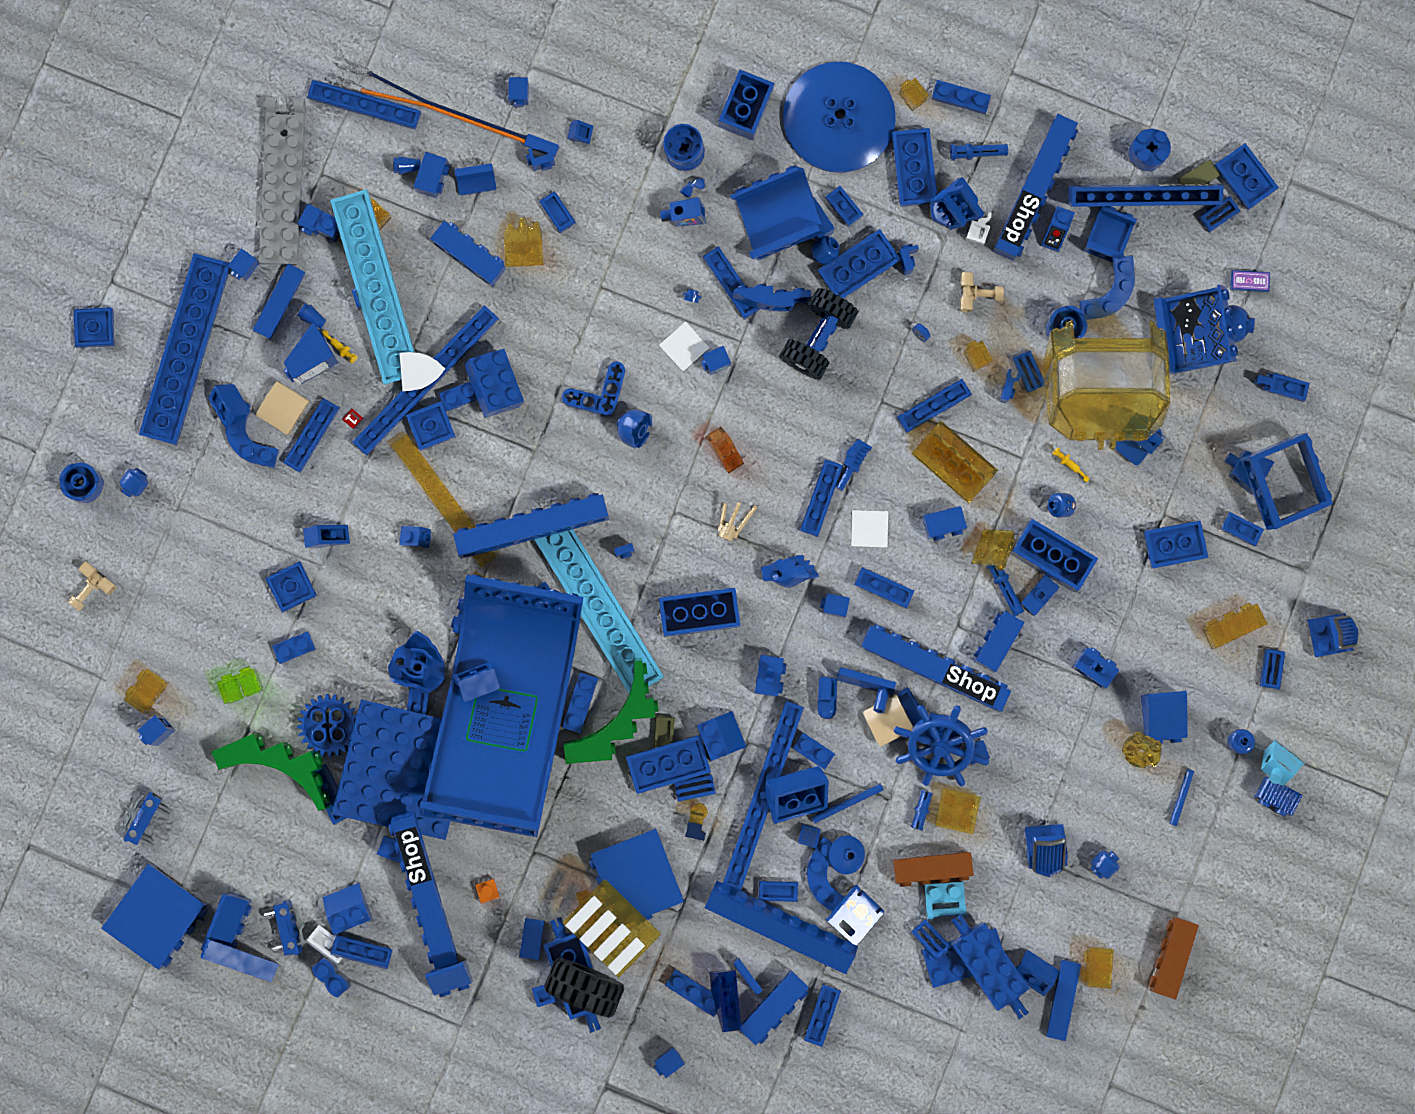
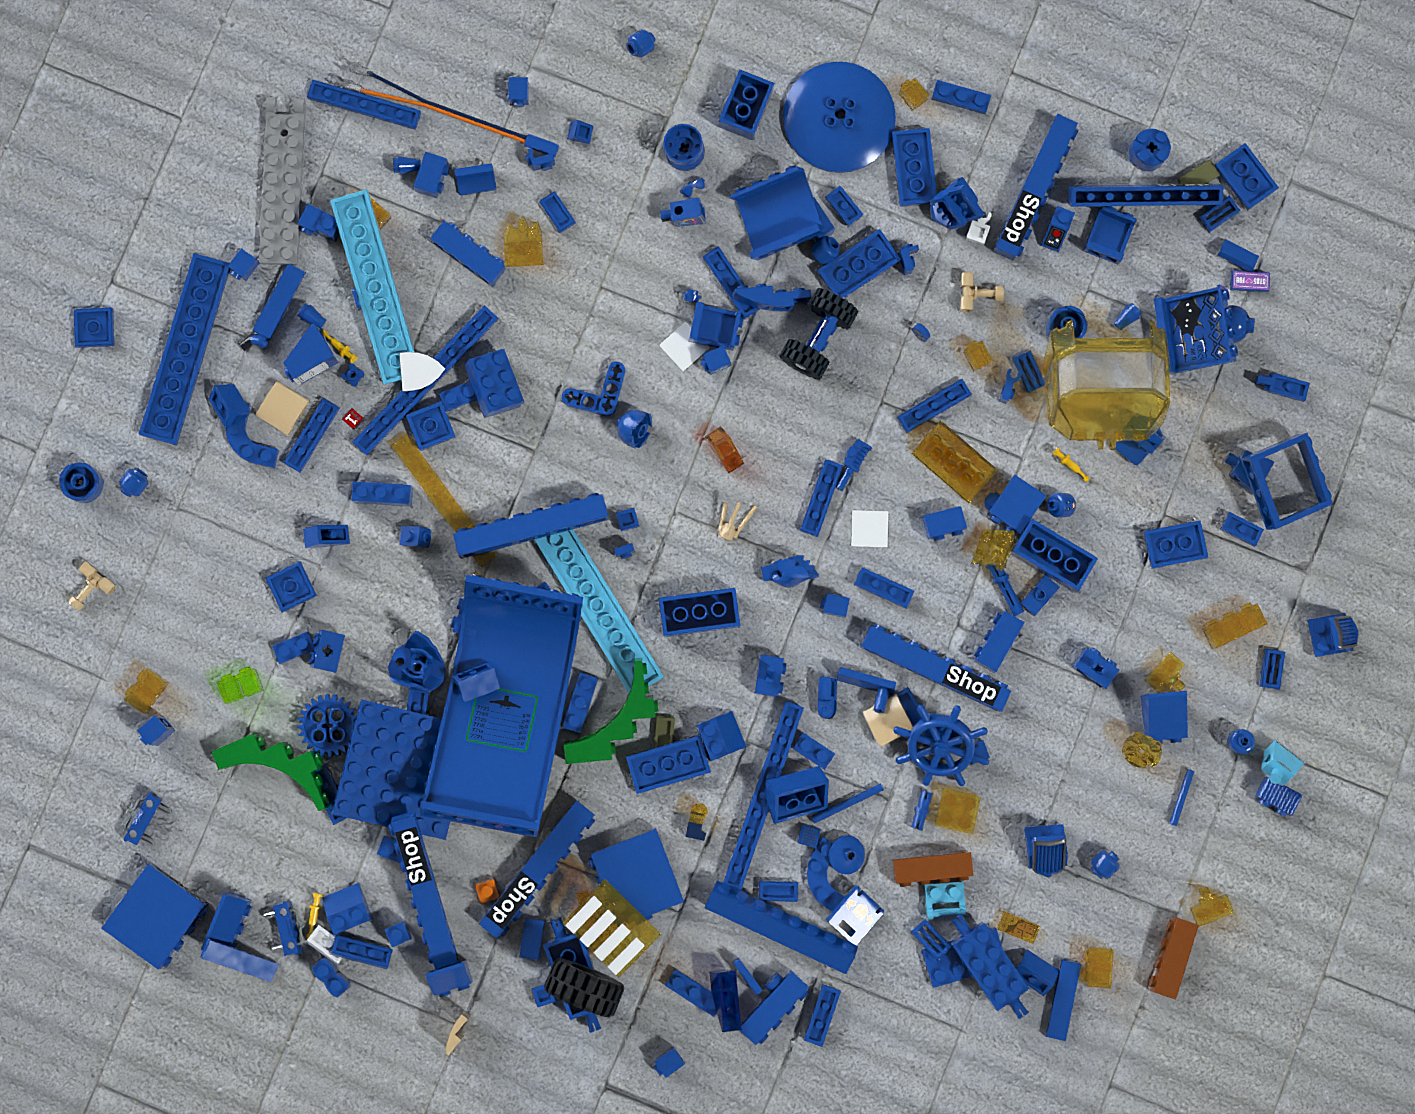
blue tile [674,775,716,802] -> none
blue pin [950,143,1008,161] -> none
blue plate [1079,255,1135,320] -> none
none -> arm [239,334,268,351]
none -> yellow piece [306,892,323,938]
none -> blue brick [309,630,345,673]
none -> blue plate [341,364,364,386]
none -> blue brick [351,481,413,507]
none -> blue brick [384,921,412,947]
none -> tan slope [445,1011,471,1056]
none -> blue brick [479,800,595,938]
none -> blue plate [616,508,640,532]
none -> blue head [627,29,655,58]
none -> blue panel [689,302,744,351]
none -> blue tile [764,972,782,992]
none -> blue plate [984,493,1000,510]
none -> blue panel [987,474,1046,535]
none -> clear yellow tile [997,911,1040,944]
none -> blue cone [1113,303,1142,330]
none -> clear yellow hinge [1144,652,1186,693]
none -> clear yellow hinge [1190,886,1234,927]
none -> blue tile [1218,239,1259,272]

